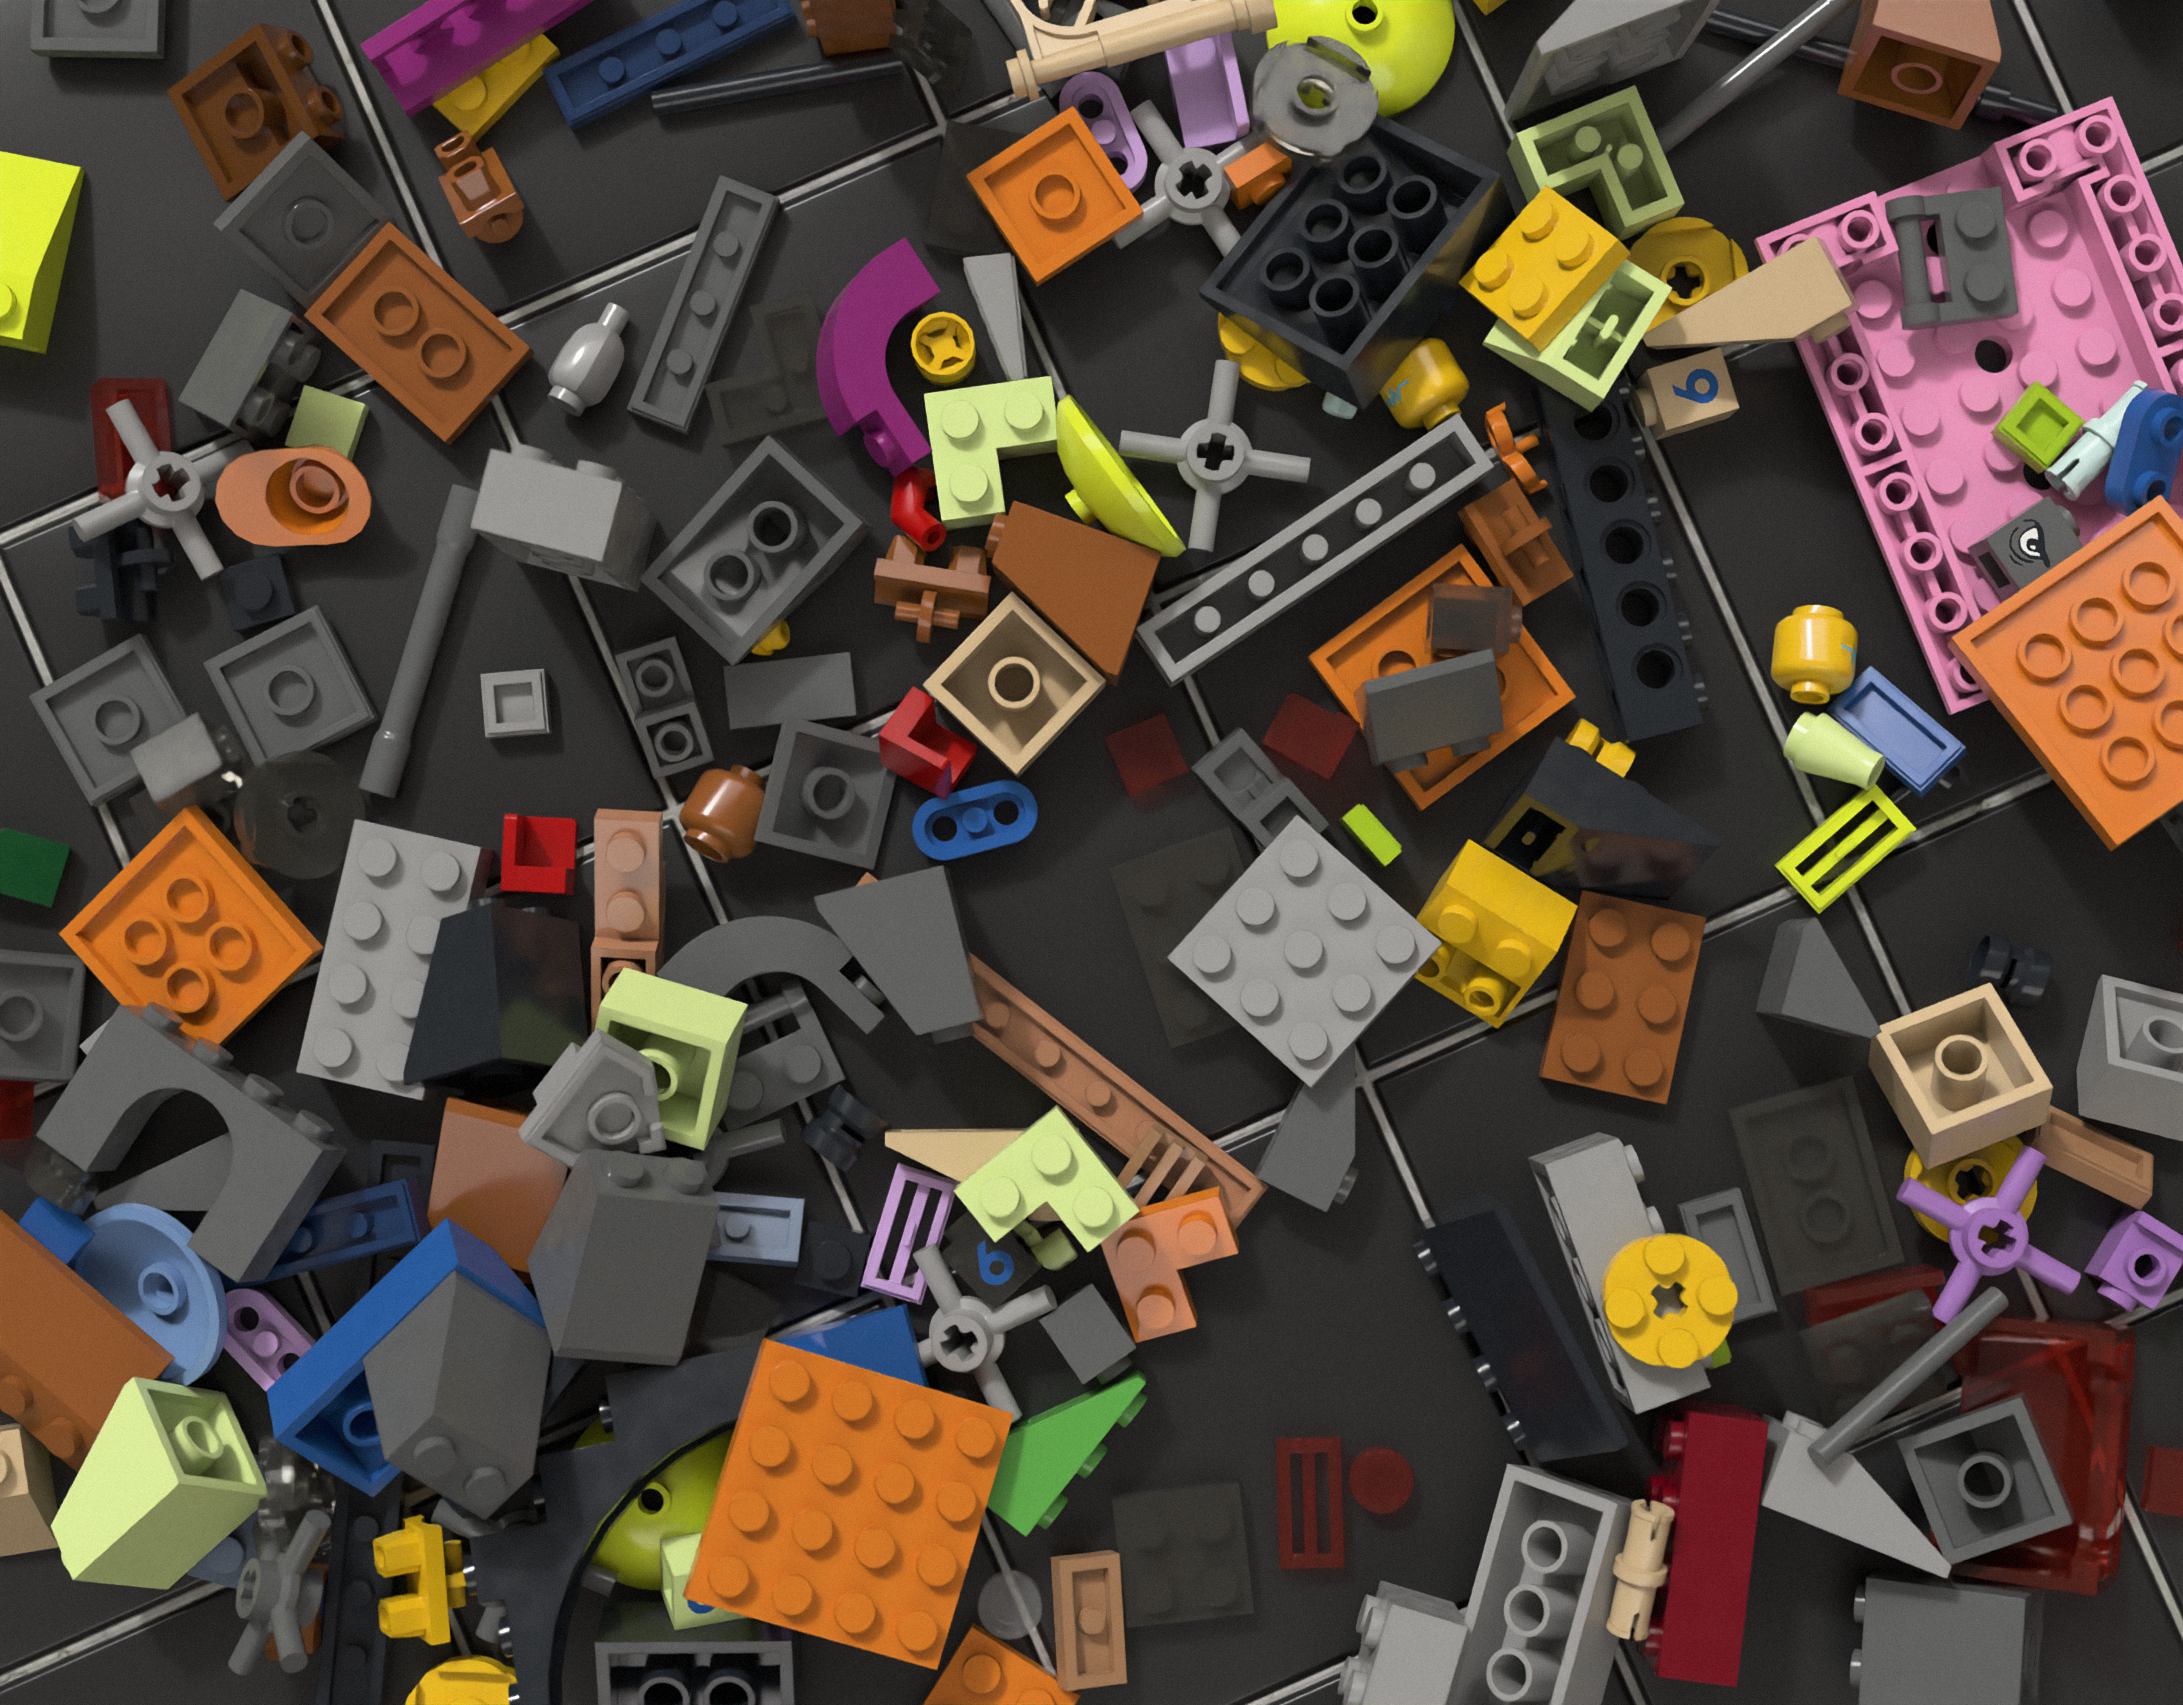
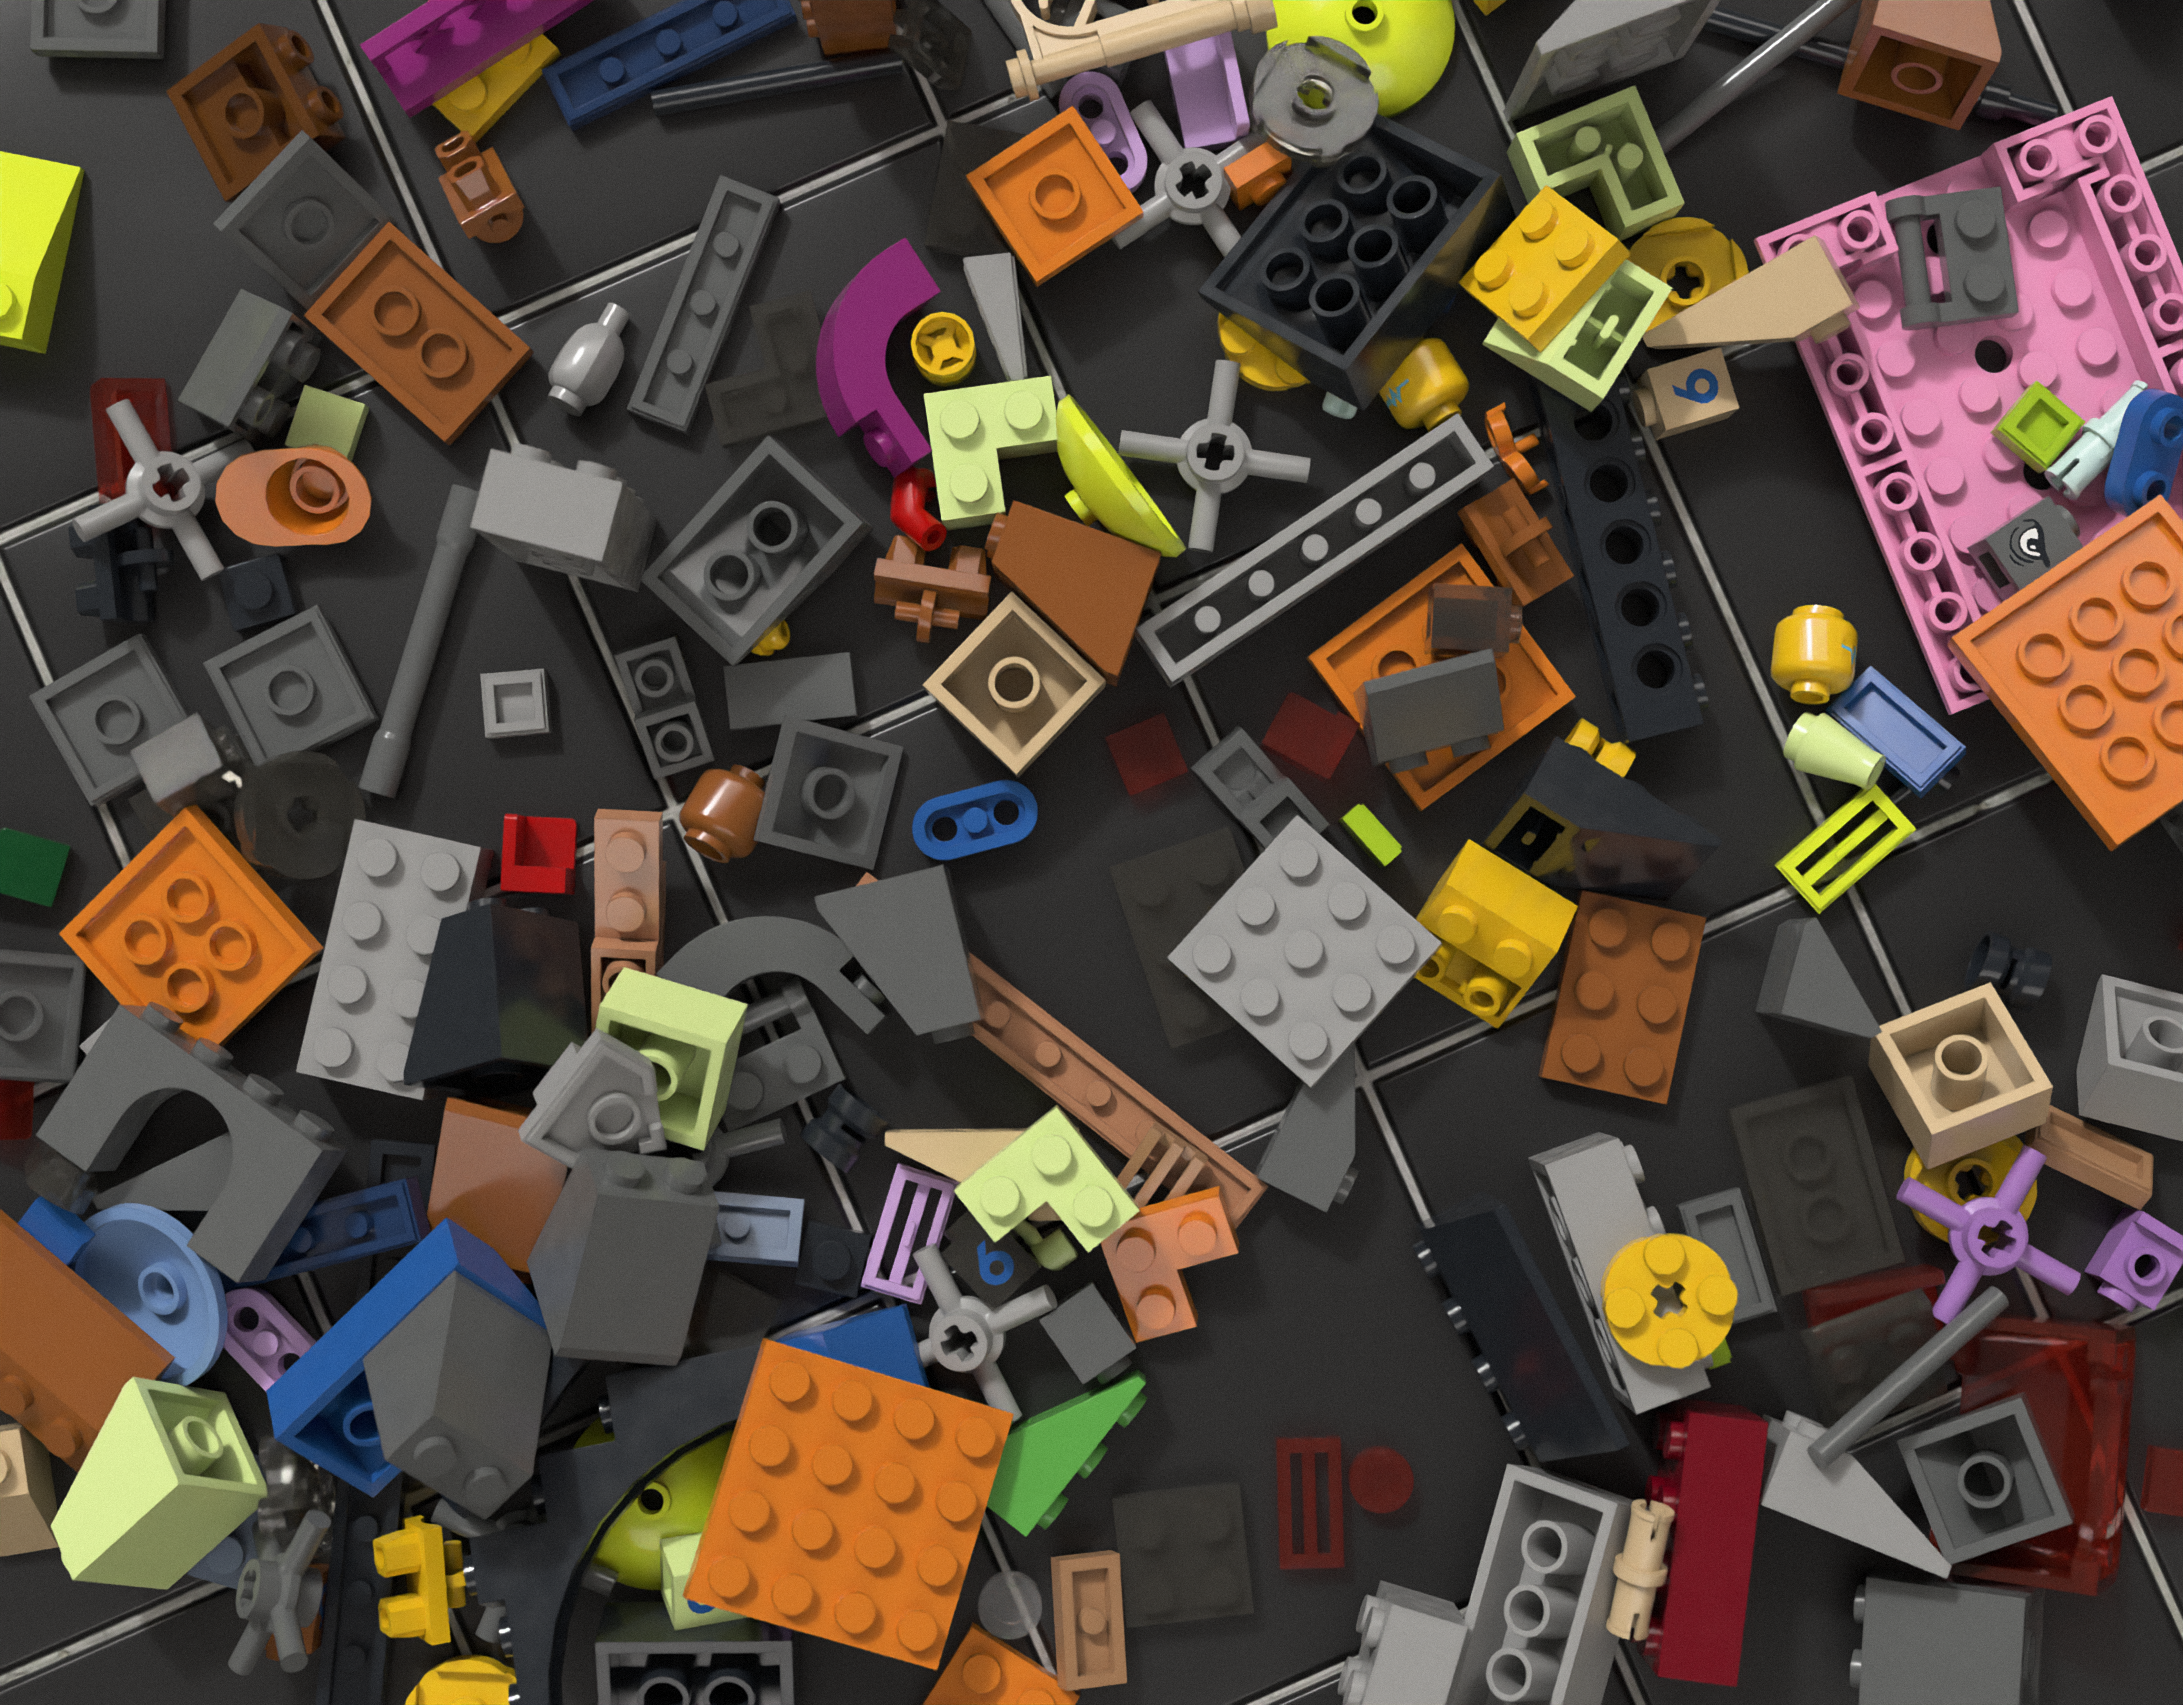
red panel [878,686,977,800] -> none

